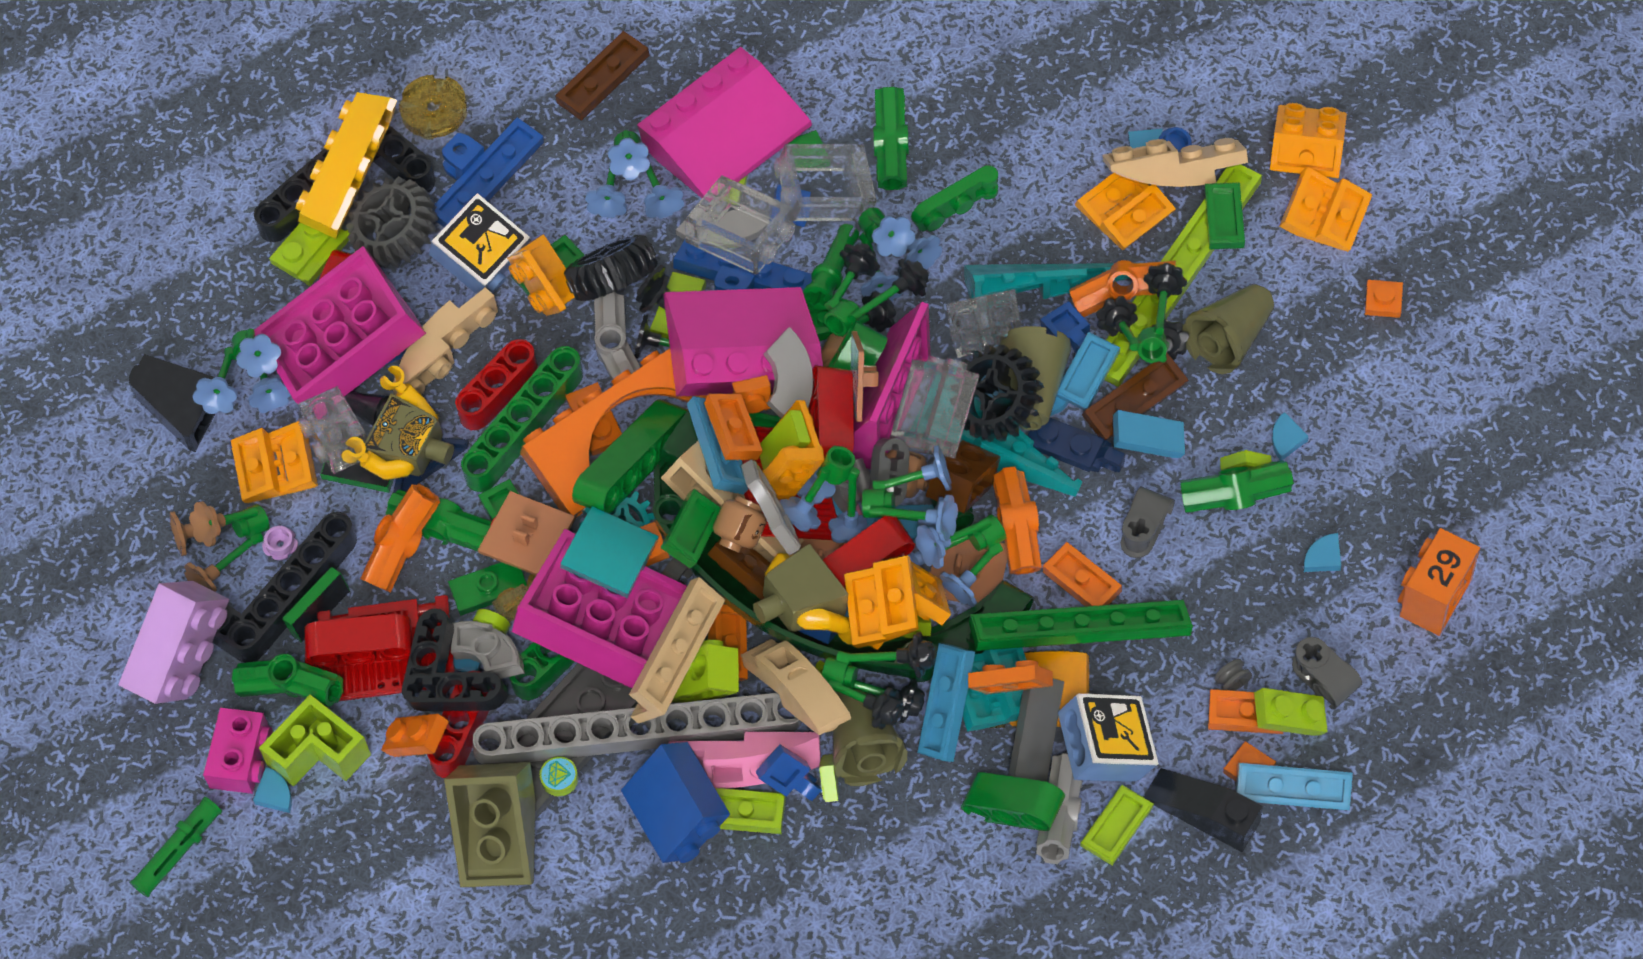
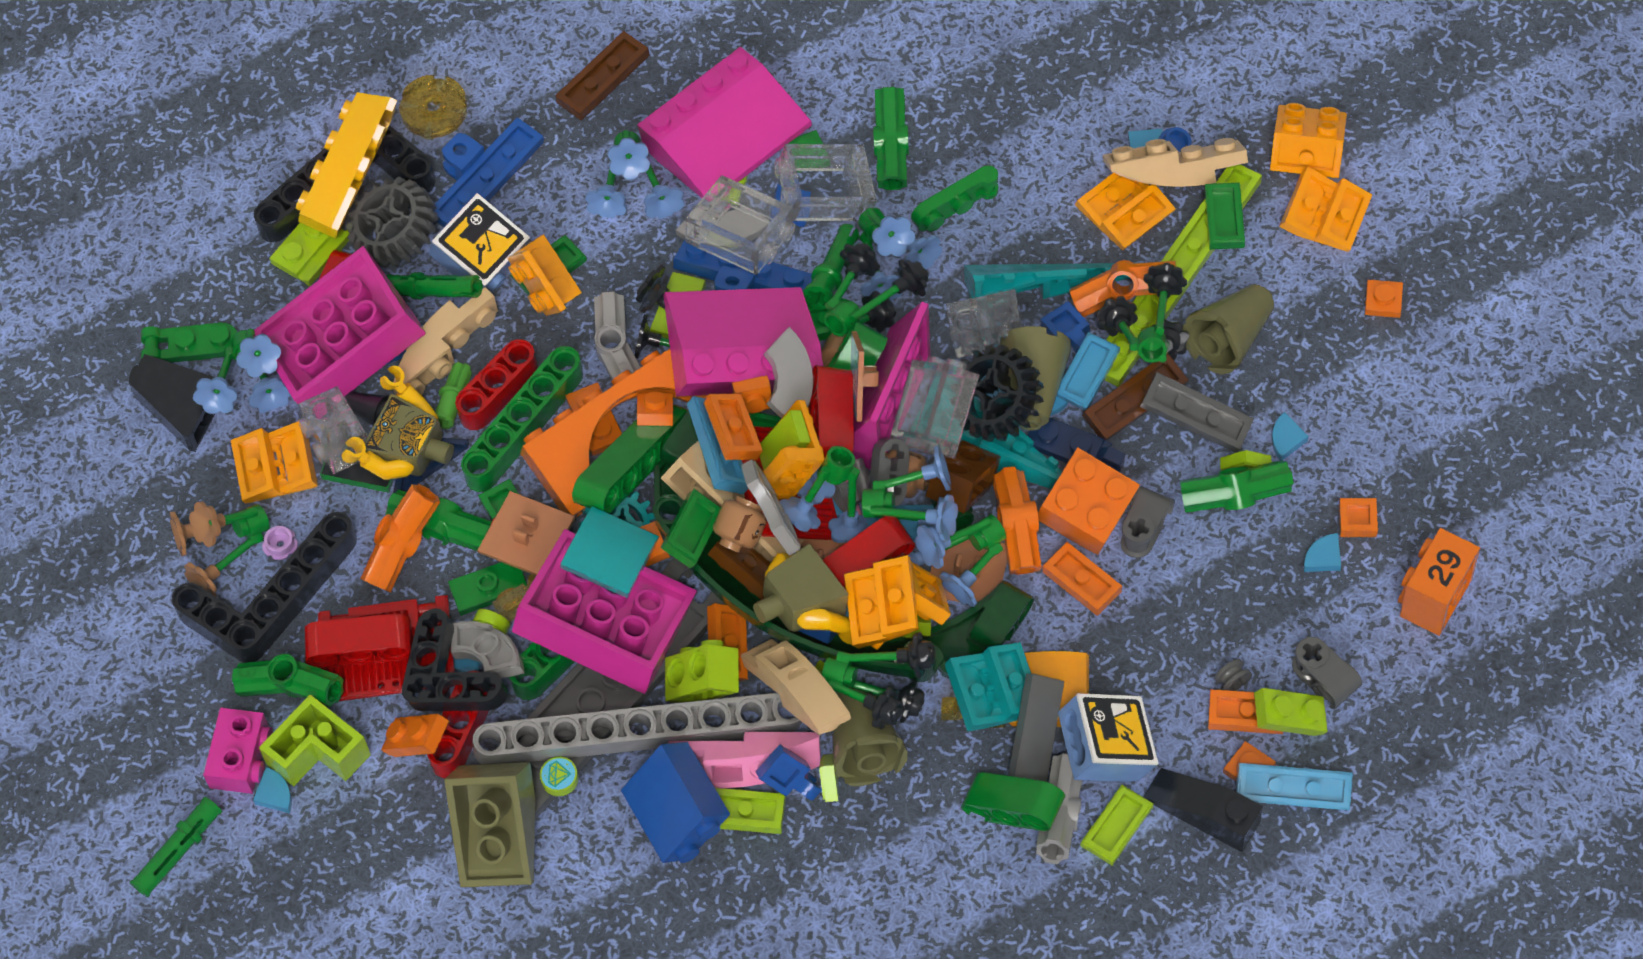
lavender brick [118,581,229,704] -> none
tile [283,567,350,643] -> none
black gear [564,235,658,301] -> none
tan fence [629,577,725,724] -> none
dark azure tile [917,643,975,762] -> none
orange plate [968,660,1053,694] -> none
green tile [969,600,1193,651] -> none
dark azure tile [1113,410,1185,458] -> none
none -> green plate [141,322,237,363]
none -> green pin [386,272,483,300]
none -> bright green axle [435,362,472,429]
none -> orange plate [637,391,673,426]
none -> orange brick [1038,447,1140,555]
none -> dark grey plate [1140,372,1254,453]
none -> orange plate [1339,498,1378,537]

